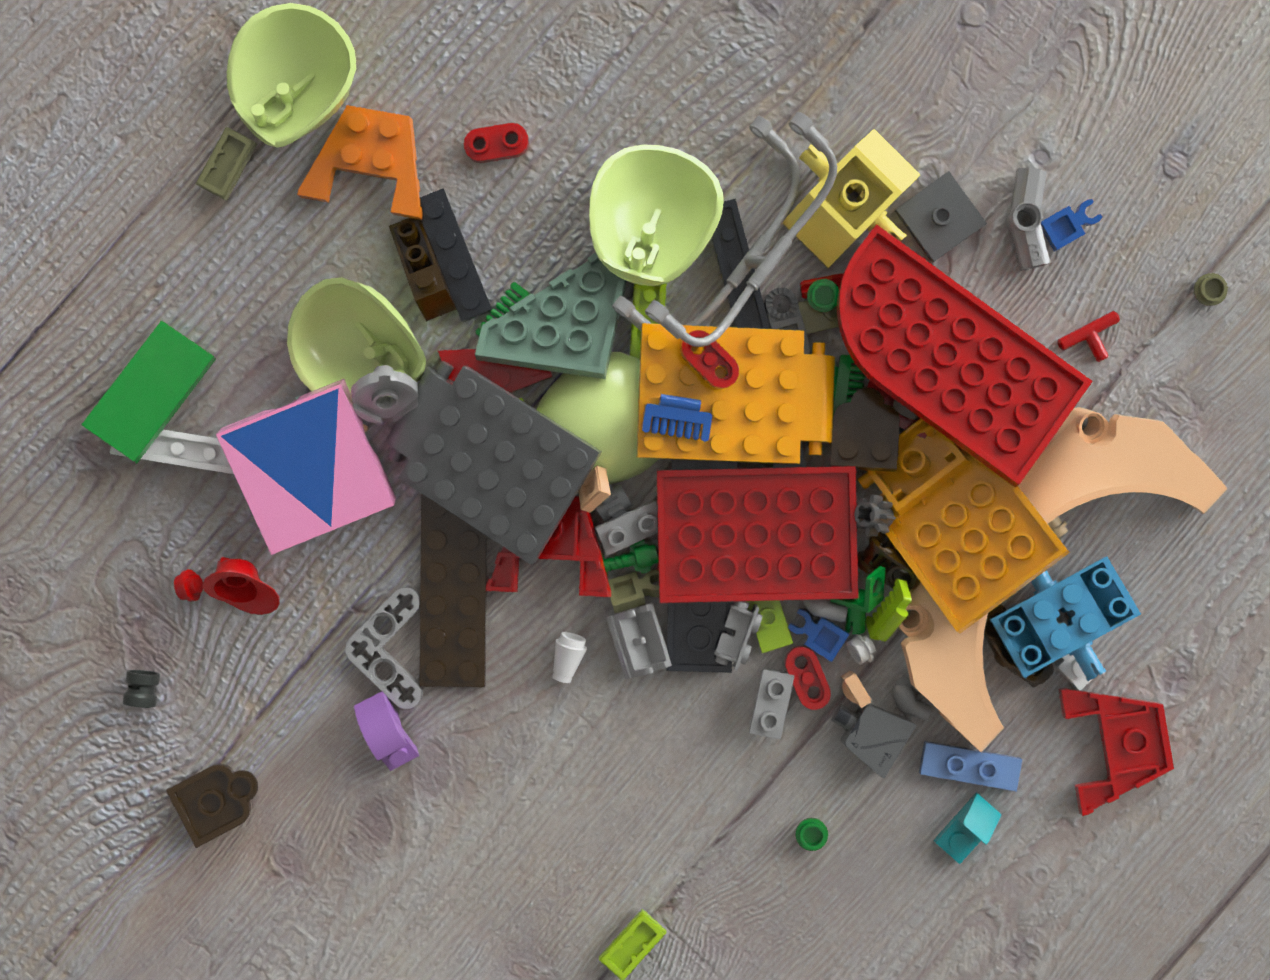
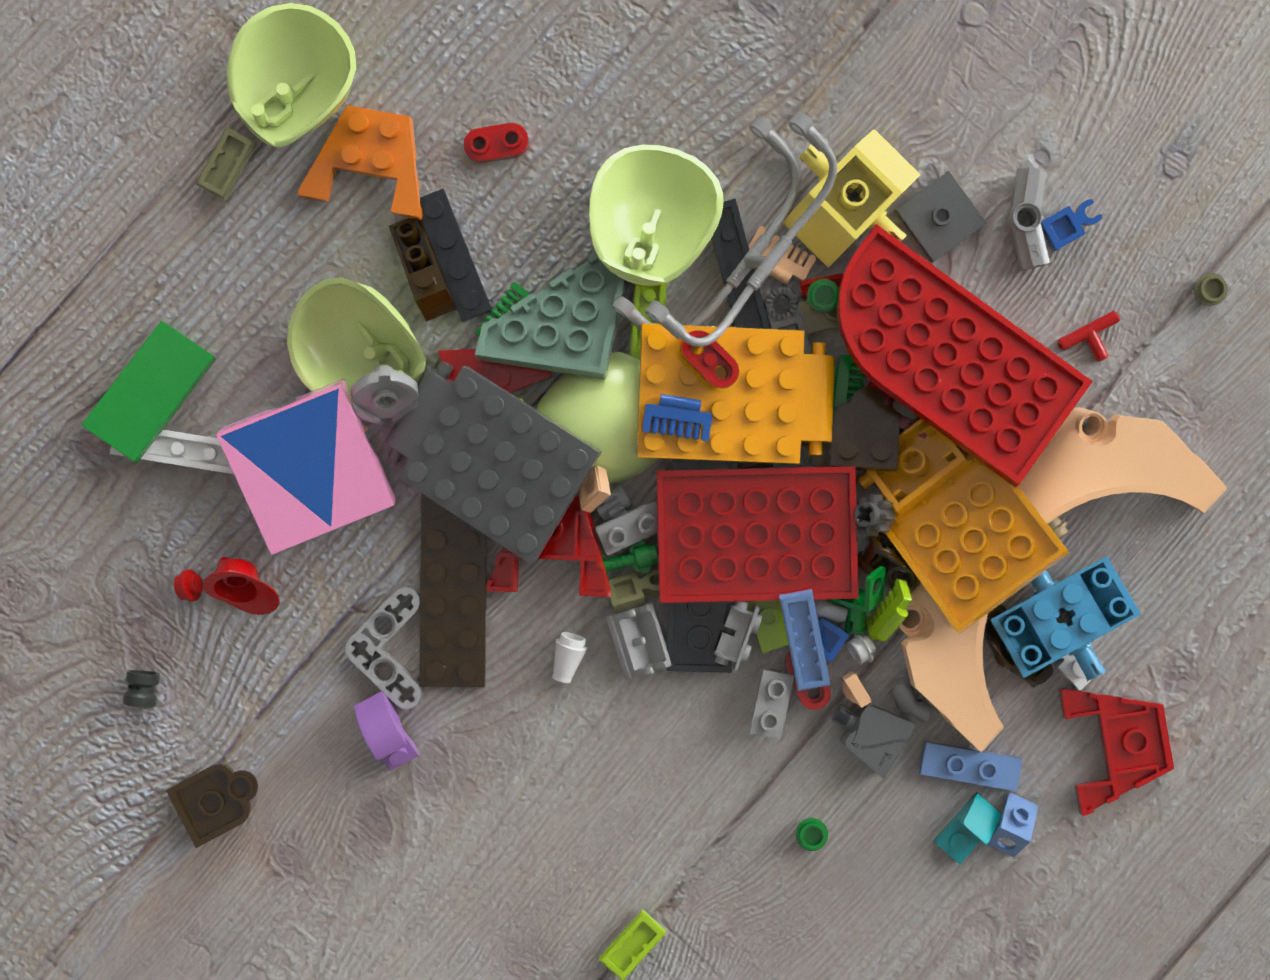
none -> light nougat piece [749,226,816,285]
none -> medium blue plate [779,589,830,691]
none -> medium blue bracket [987,793,1038,857]

